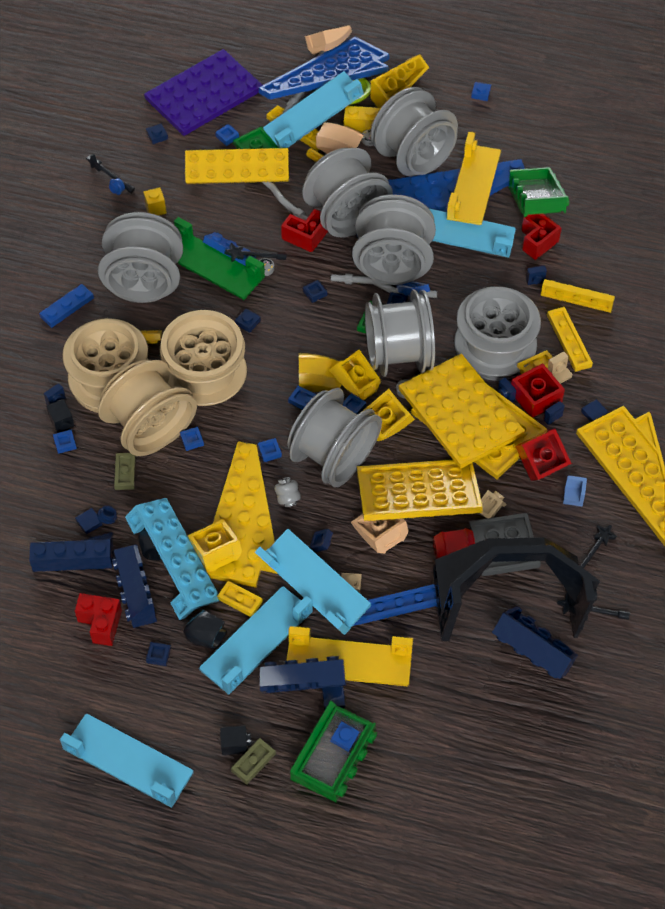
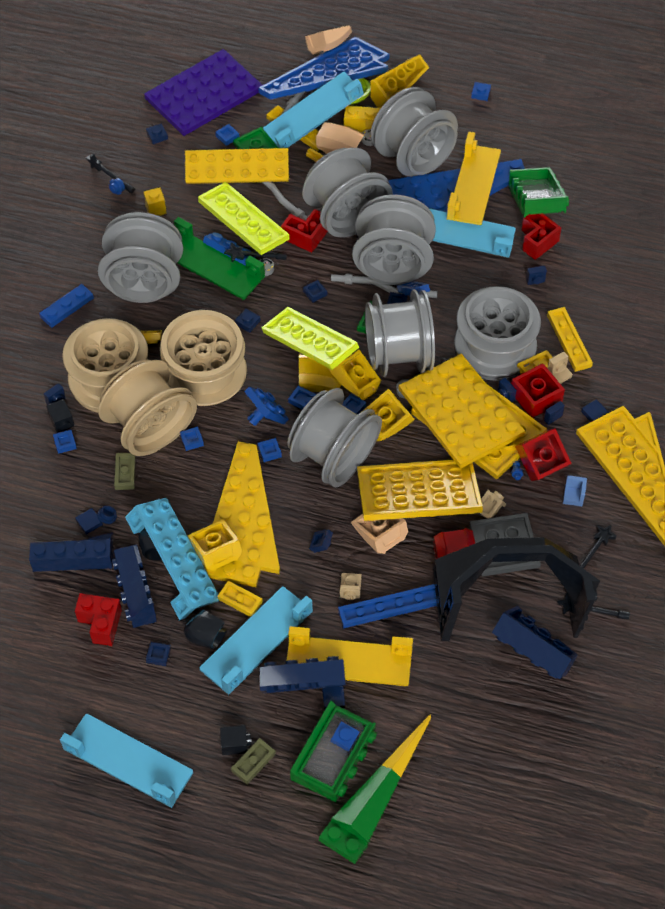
medium azure bracket [255,529,371,635] -> none
light grey piece [274,477,301,507] -> none
yellow plate [541,279,615,313] -> none
none -> neon yellow plate [198,182,289,255]
none -> blue plate [244,386,289,426]
none -> neon yellow plate [261,307,359,370]
none -> green plate [319,715,431,864]
none -> blue piece [511,460,523,480]

